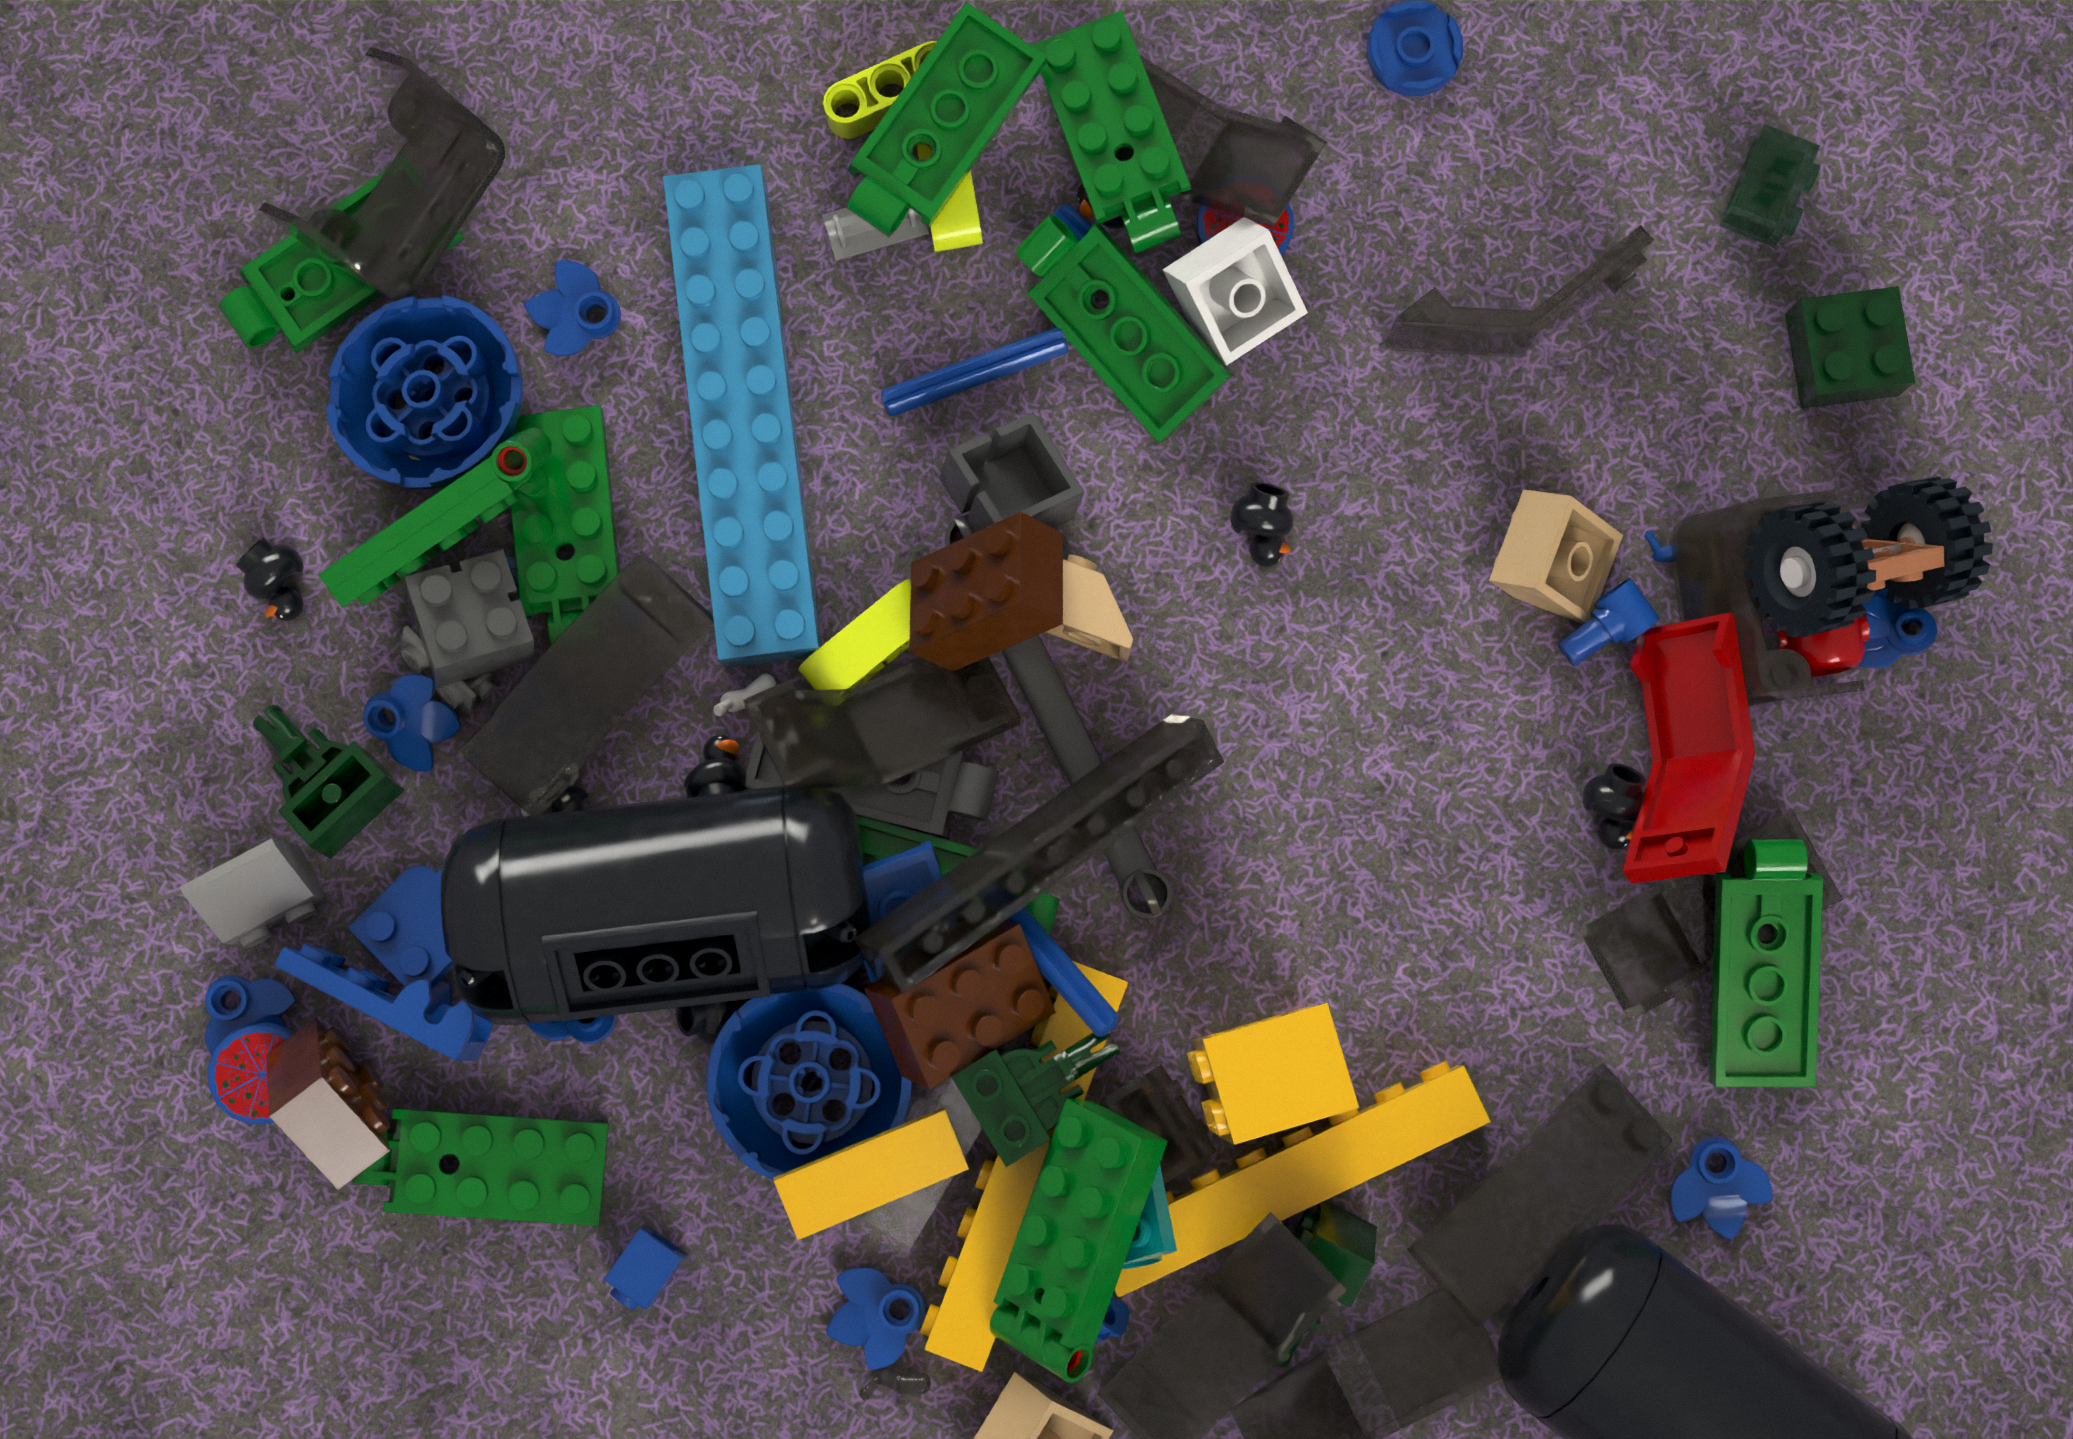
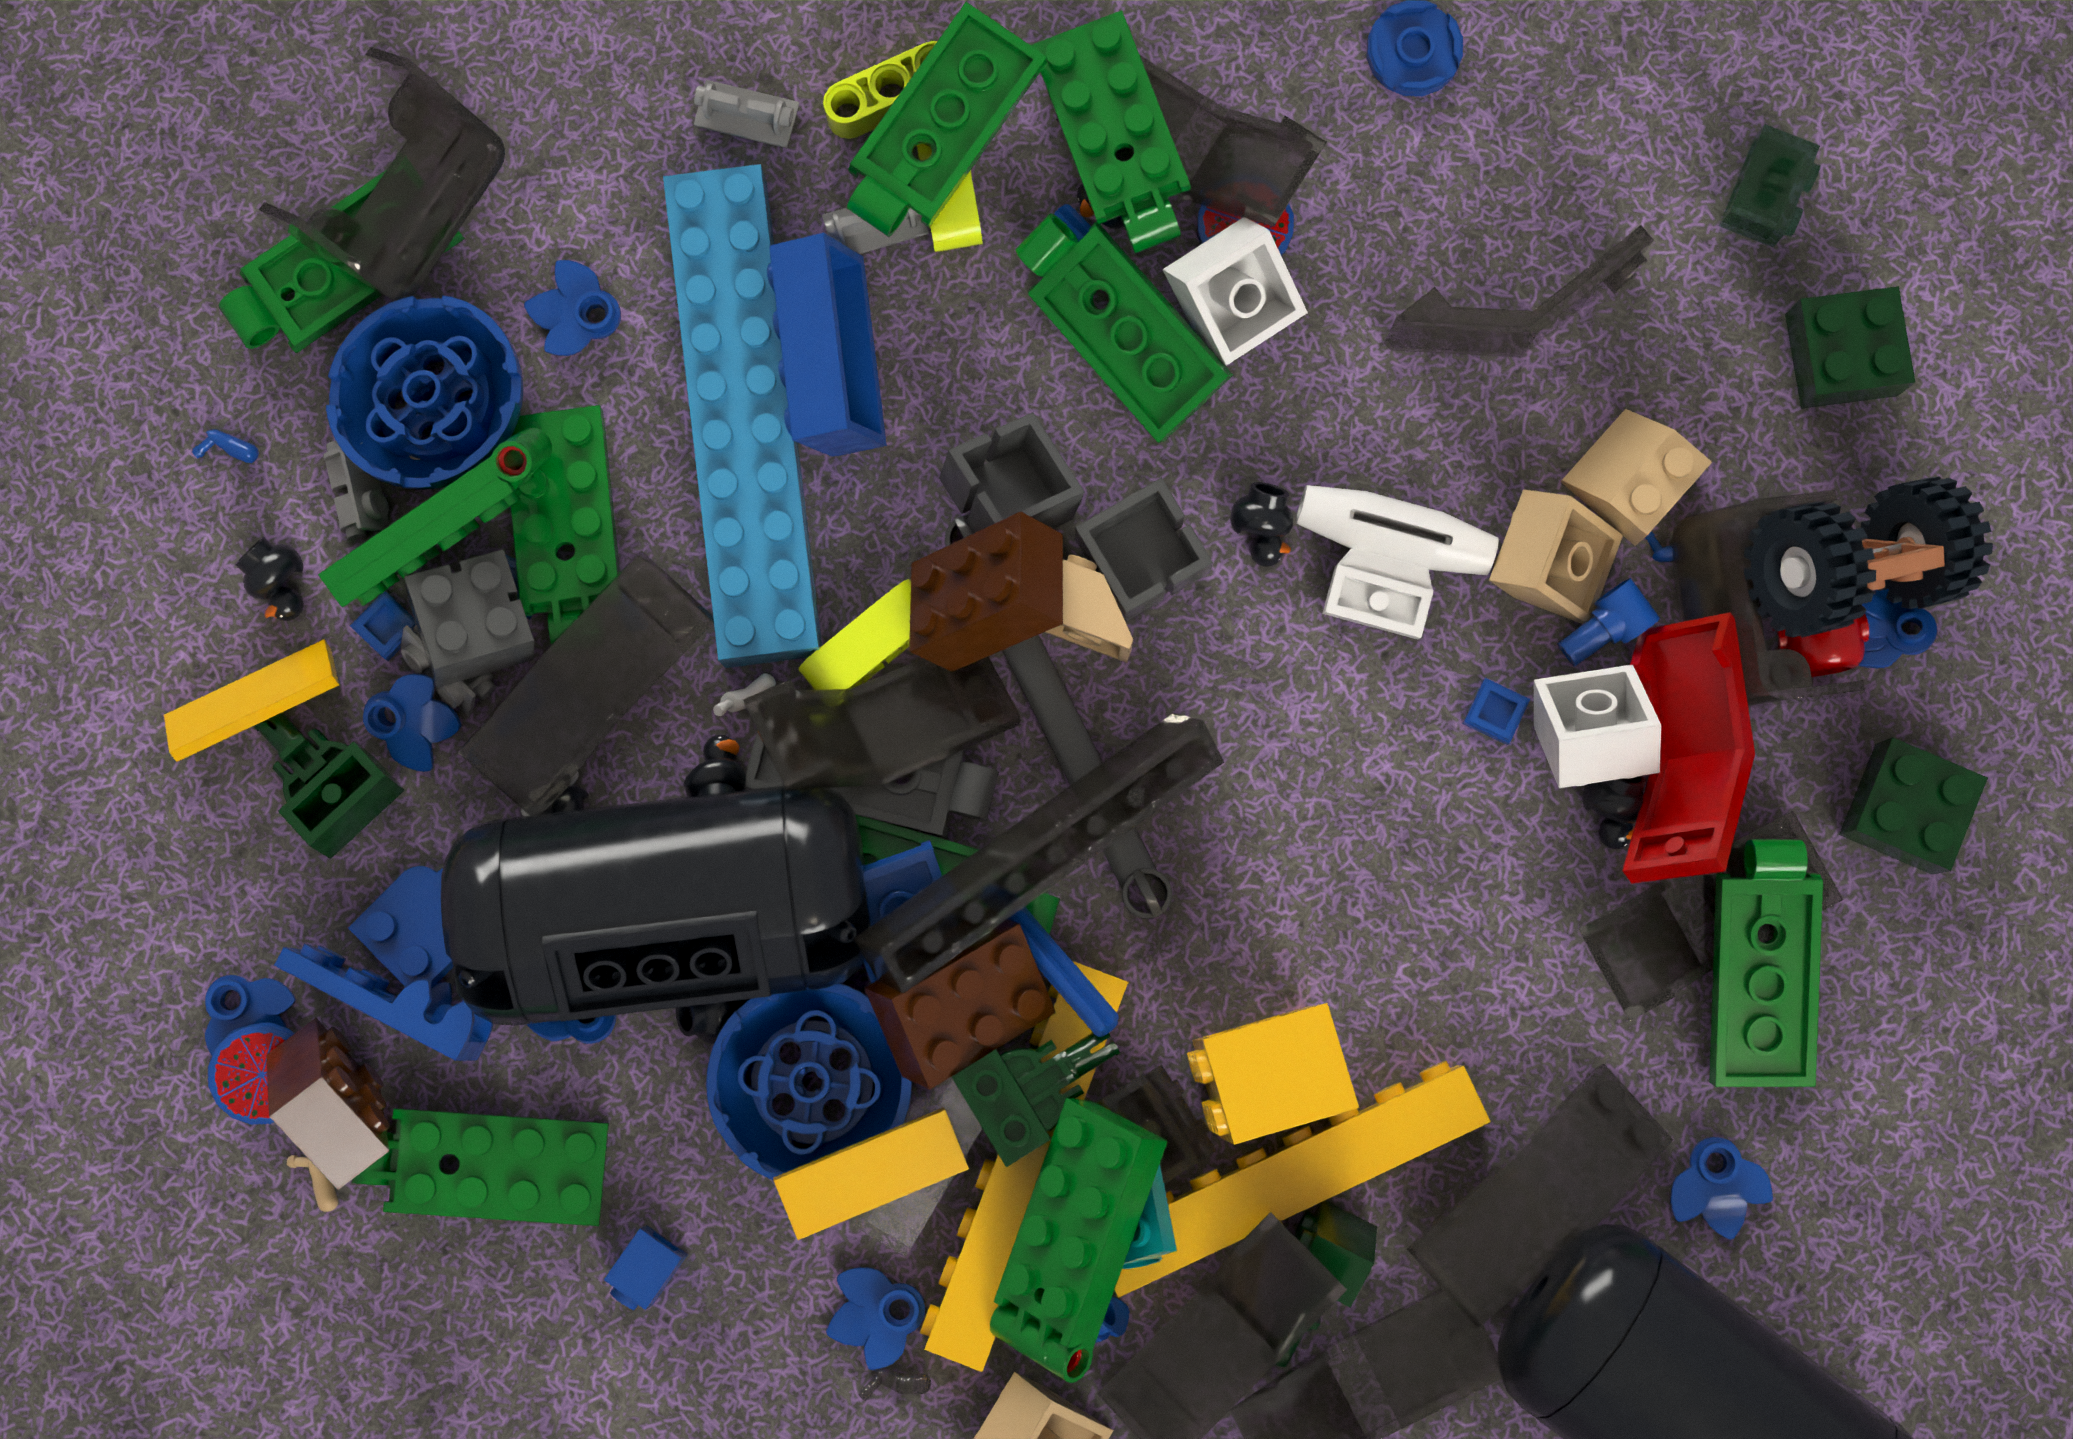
light grey slope [180,838,326,949] -> none
blue axle [881,327,1068,416] -> none
none -> yellow piece [164,639,339,762]
none -> blue piece [192,429,259,463]
none -> tan piece [287,1155,338,1212]
none -> light grey hinge [323,441,390,540]
none -> blue tile [350,591,416,661]
none -> light grey hinge [693,80,800,149]
none -> blue piece [767,233,887,457]
none -> dark grey piece [1075,477,1213,622]
none -> white plate [1296,485,1499,640]
none -> blue tile [1462,678,1530,745]
none -> white brick [1534,664,1661,788]
none -> tan slope [1561,409,1712,546]
none -> dark green brick [1839,737,1988,875]

